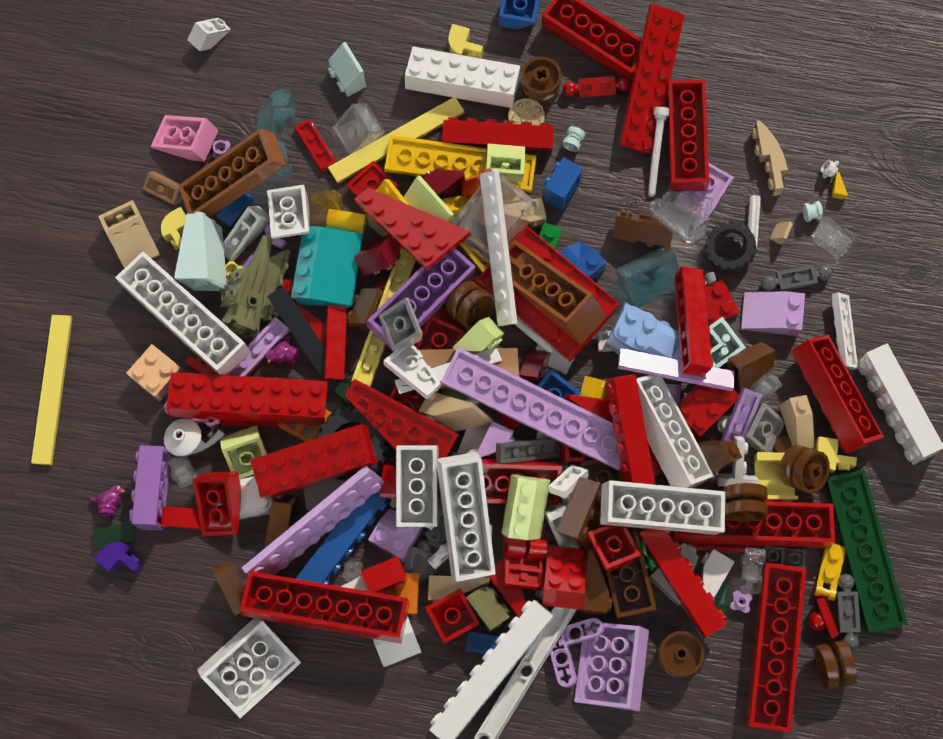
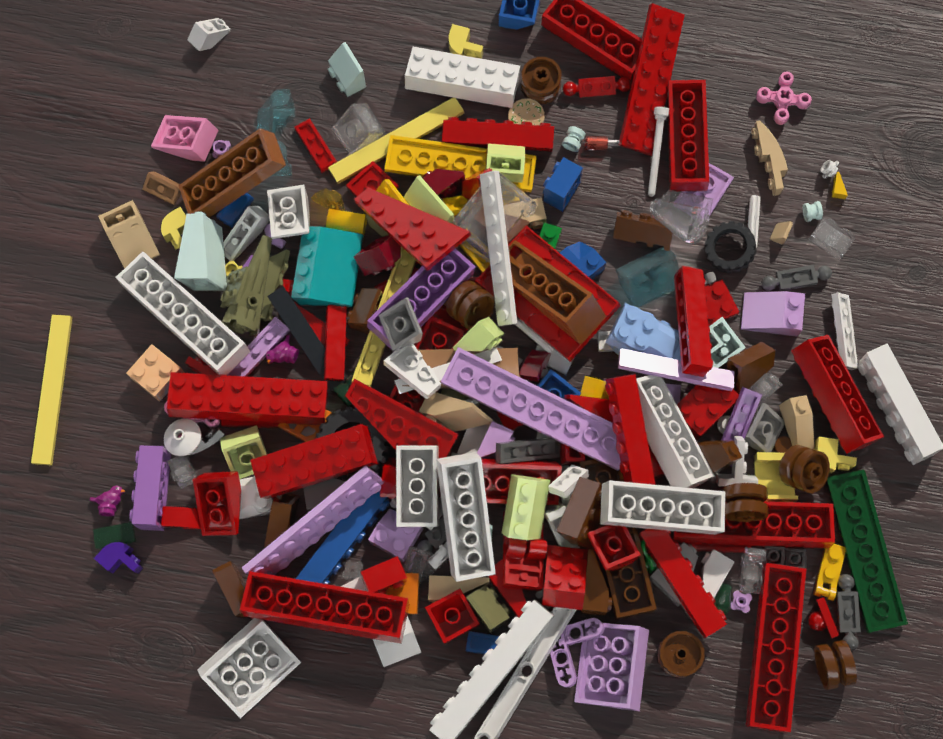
none -> clear red piece [585,136,619,150]
none -> bright pink gear [756,72,812,125]

